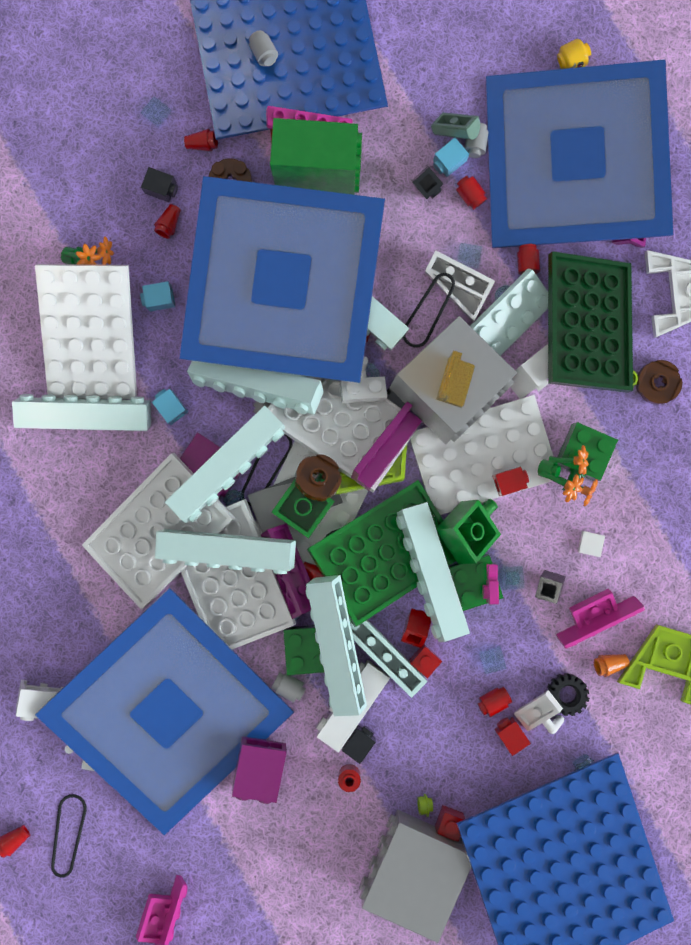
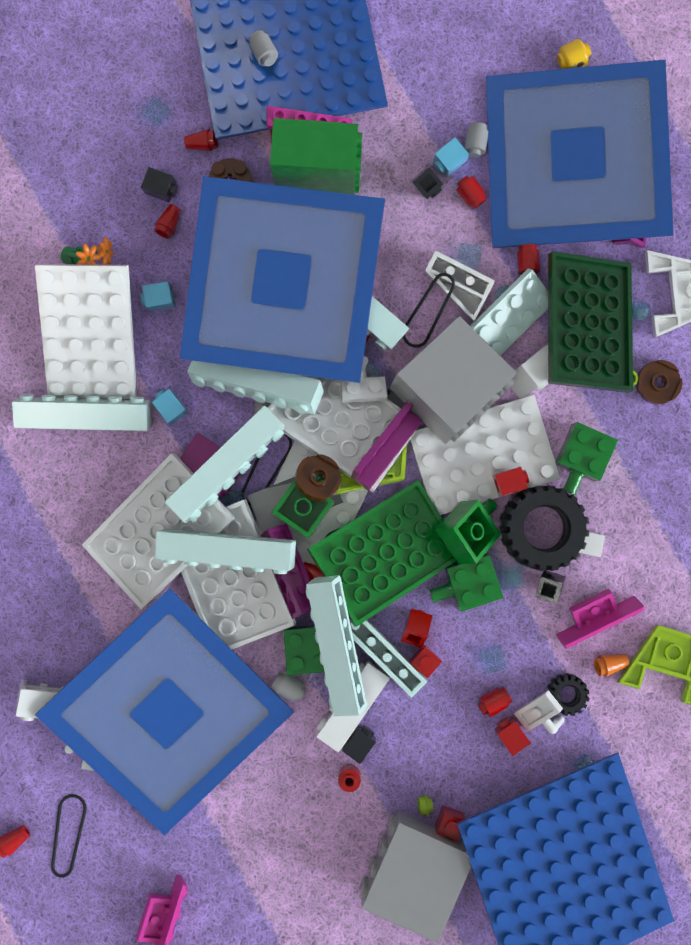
magenta brick [232,736,287,804] -> none
light aqua brick [396,502,470,642] -> none
sand green brick [431,112,480,140] -> none
clear yellow panel [436,350,475,408] -> none
dark pink plate [482,564,499,604] -> none
plant [538,445,598,506] -> none
none -> black tyre [499,485,590,571]
none -> clear light blue plate [632,302,651,320]

